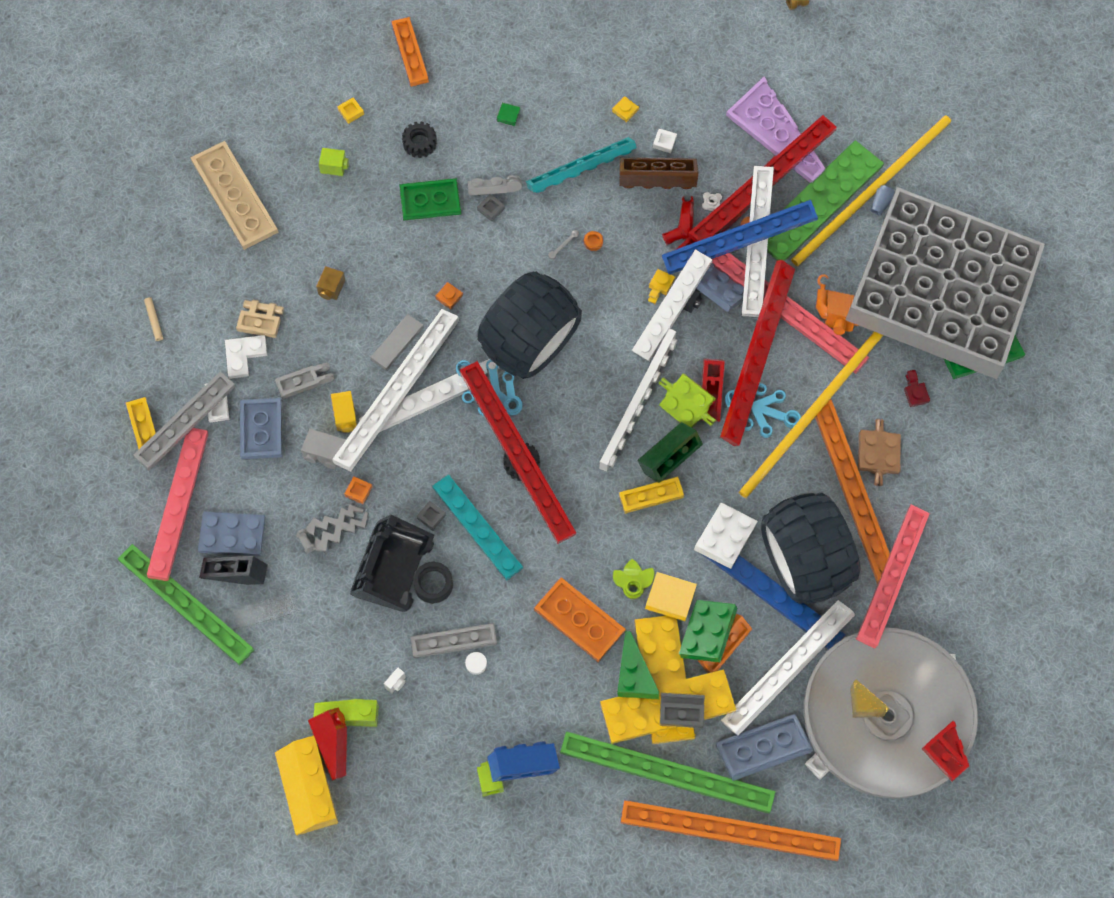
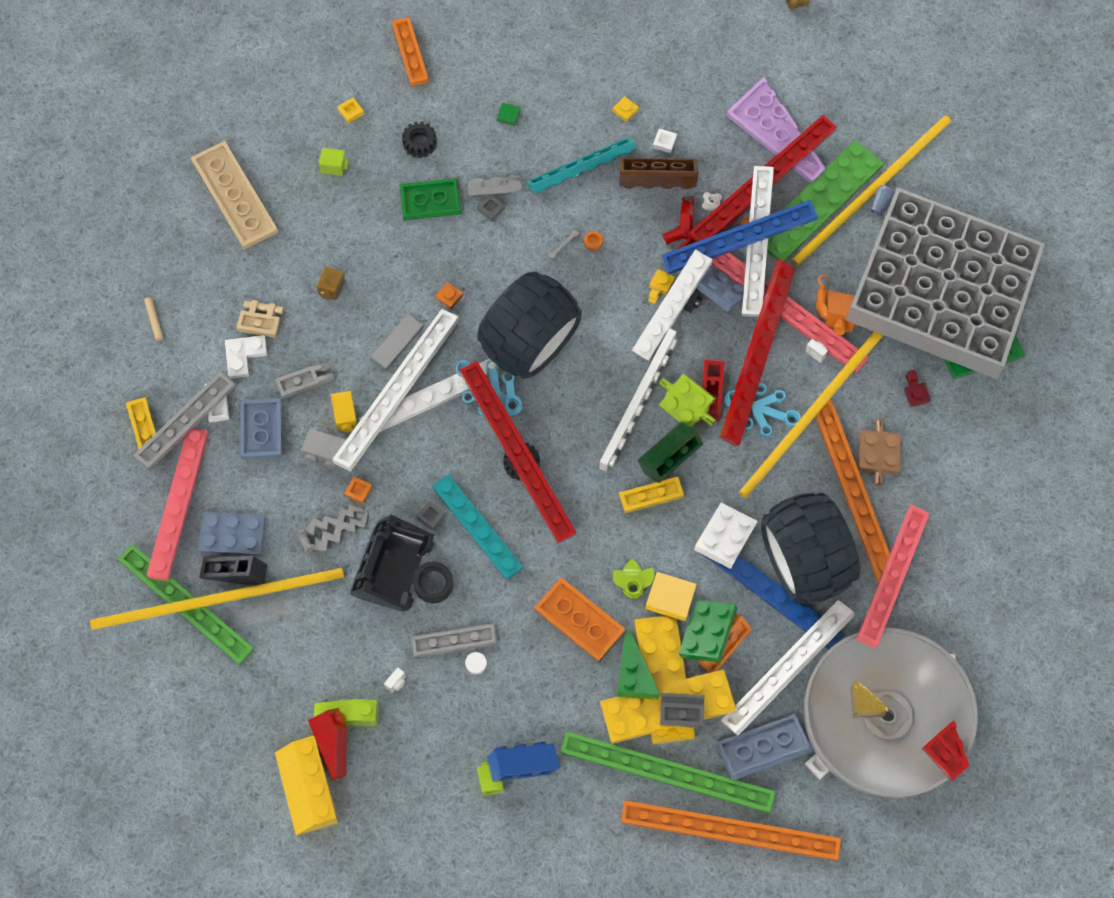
none -> yellow piece [90,568,344,630]
none -> white plate [805,339,828,363]

